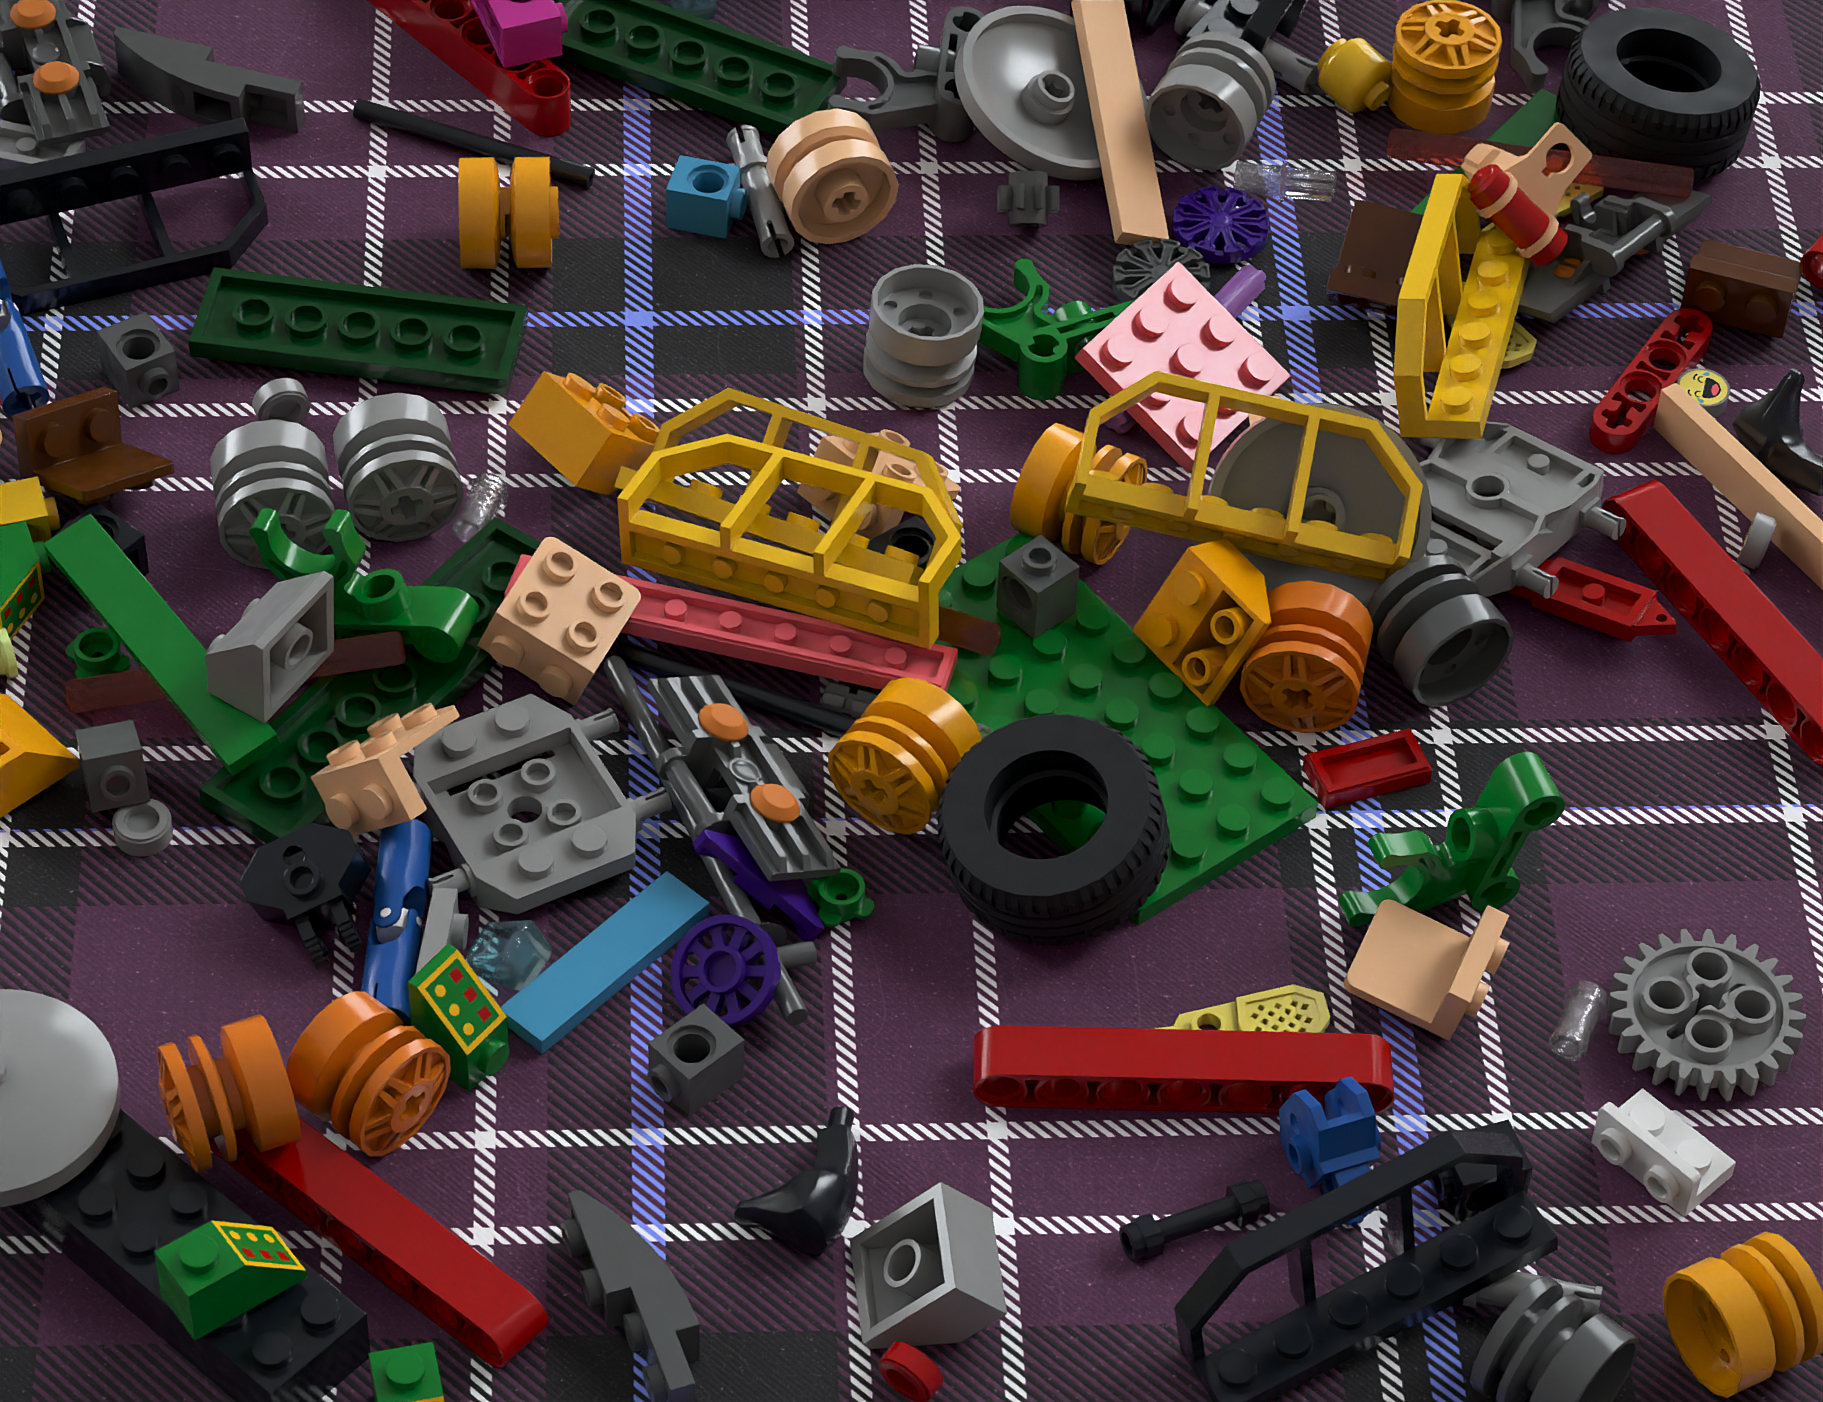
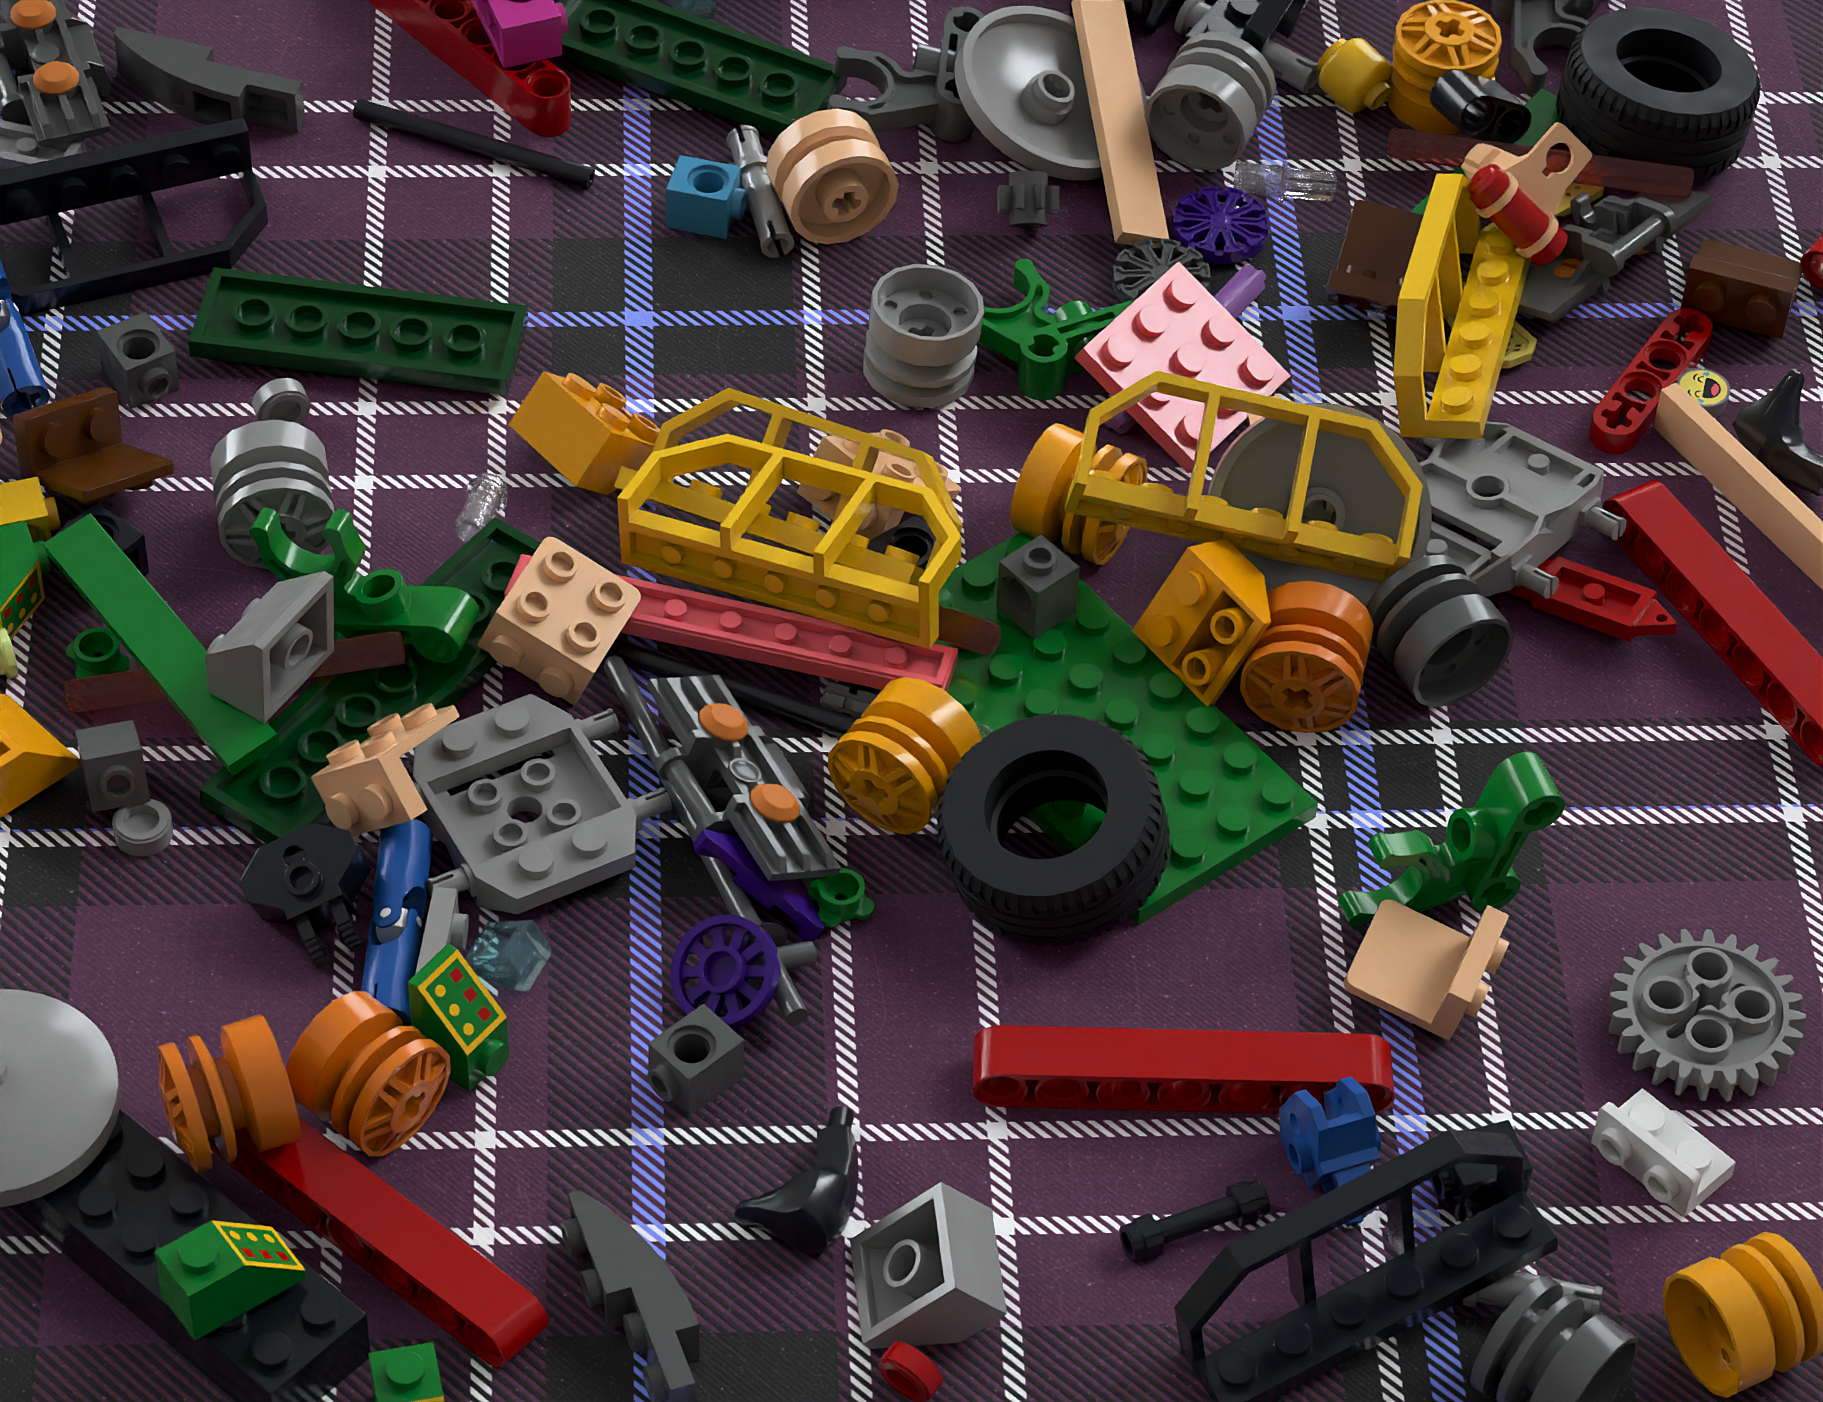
light grey wheel [333,393,463,542] -> none
light orange wheel [458,157,559,269] -> none
dark azure tile [500,871,710,1054] -> none
light yellow piece [1153,984,1330,1033] -> none
red tile [1303,728,1433,810] -> none
clear pin [1548,981,1610,1061] -> none
light grey tile [1736,511,1777,569] -> none
none -> black beam [1430,70,1532,146]

